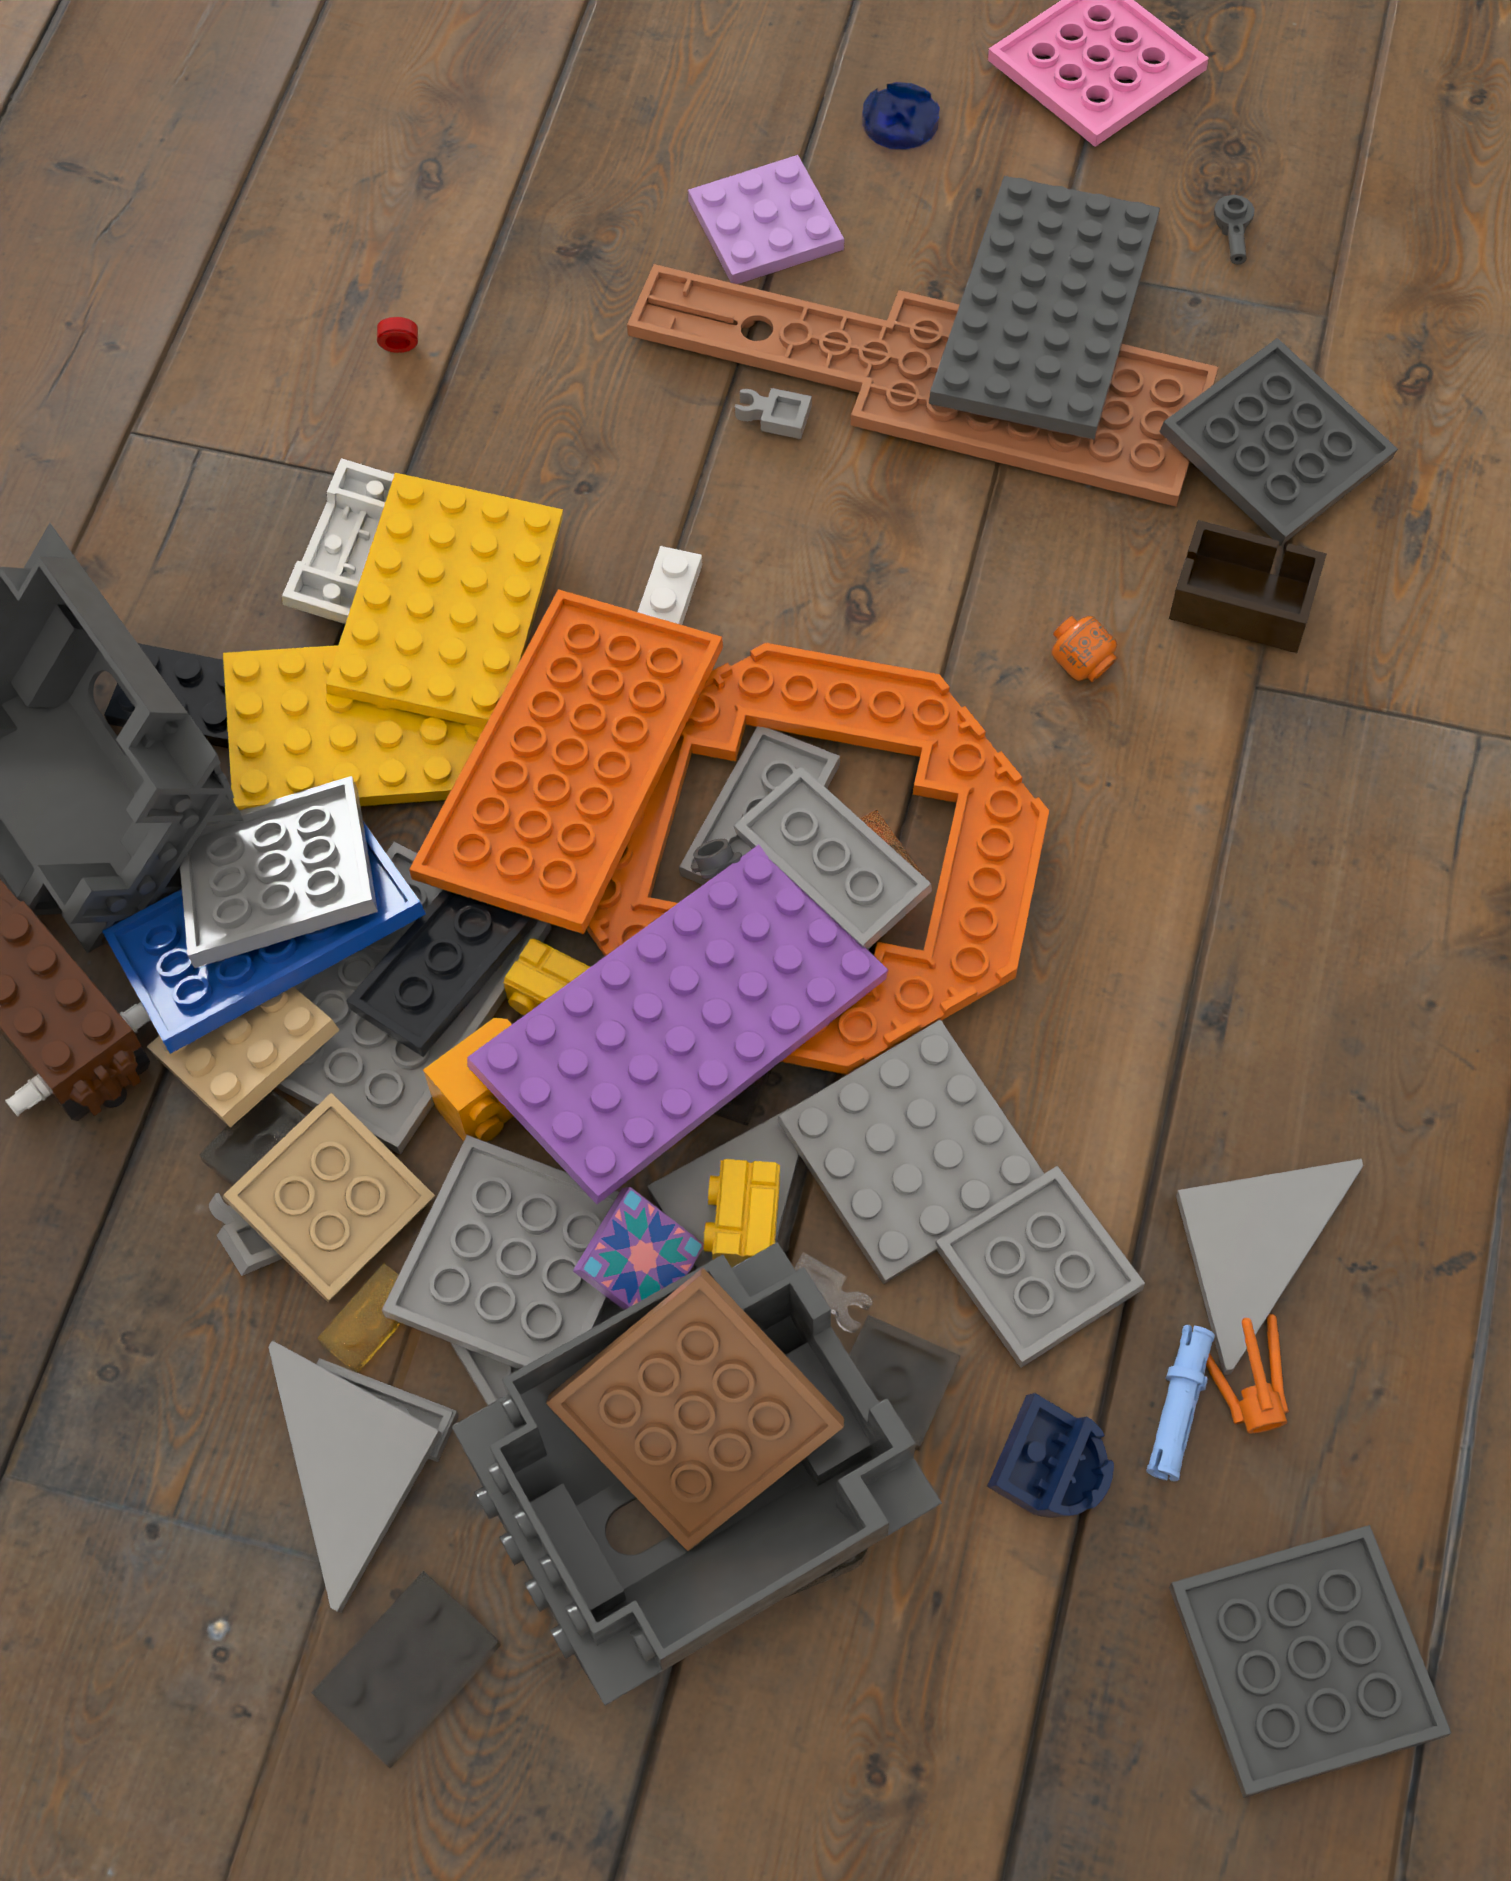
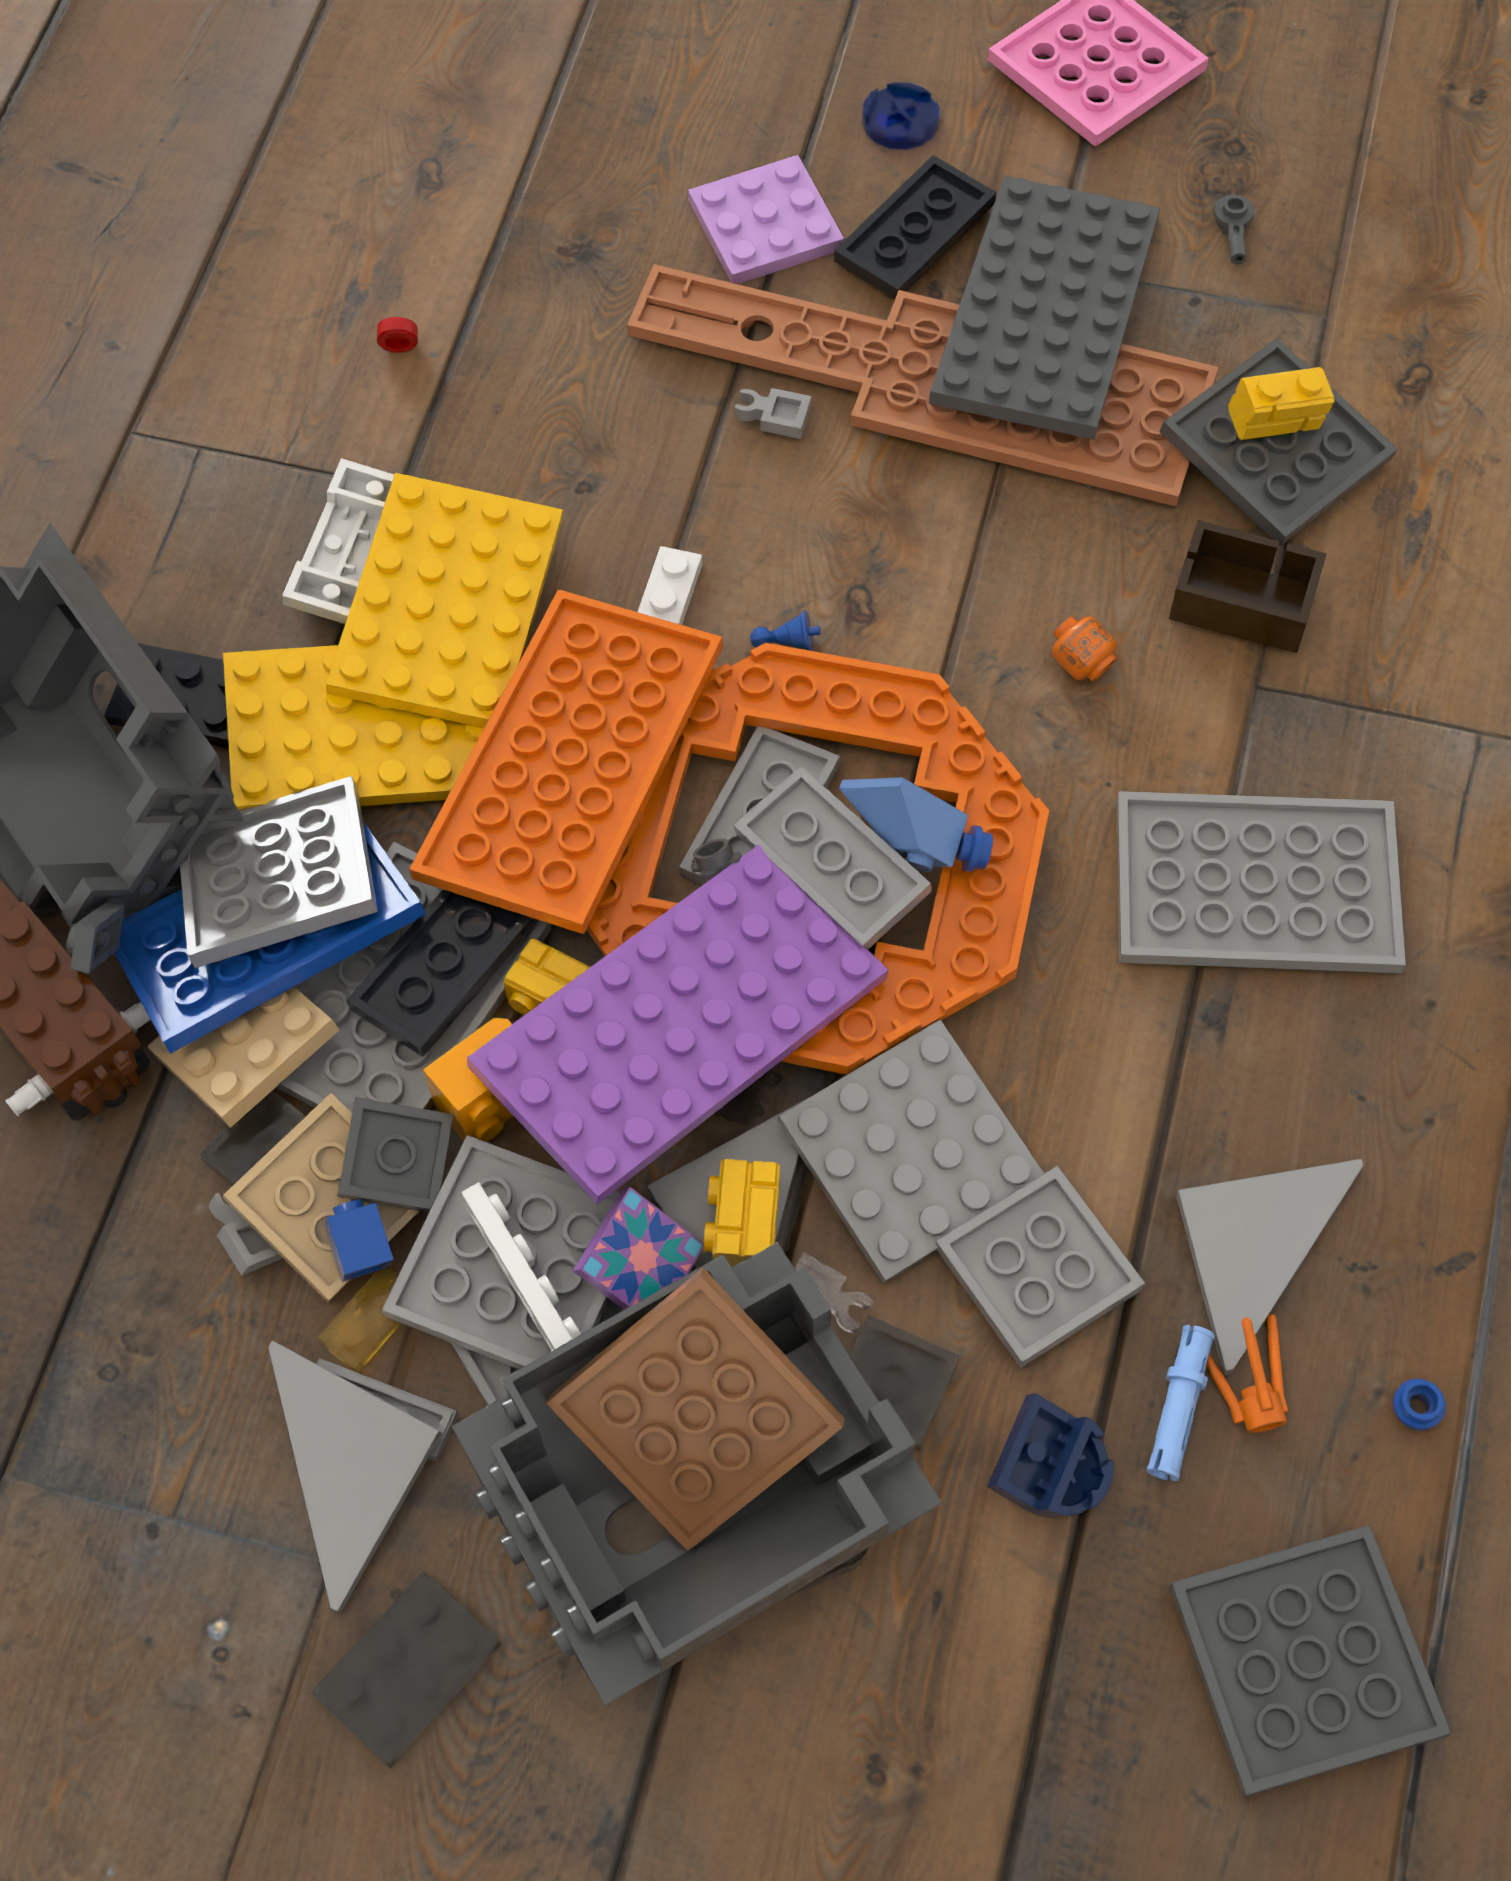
none -> dark grey plate [67,902,125,973]
none -> blue brick [325,1200,394,1282]
none -> dark grey plate [337,1097,453,1212]
none -> white plate [461,1182,581,1351]
none -> blue piece [750,610,821,651]
none -> black plate [834,155,997,299]
none -> medium blue slope [839,777,968,872]
none -> blue plate [956,825,993,872]
none -> light grey plate [1116,791,1406,973]
none -> yellow brick [1228,367,1334,440]
none -> blue plate [1393,1379,1446,1431]

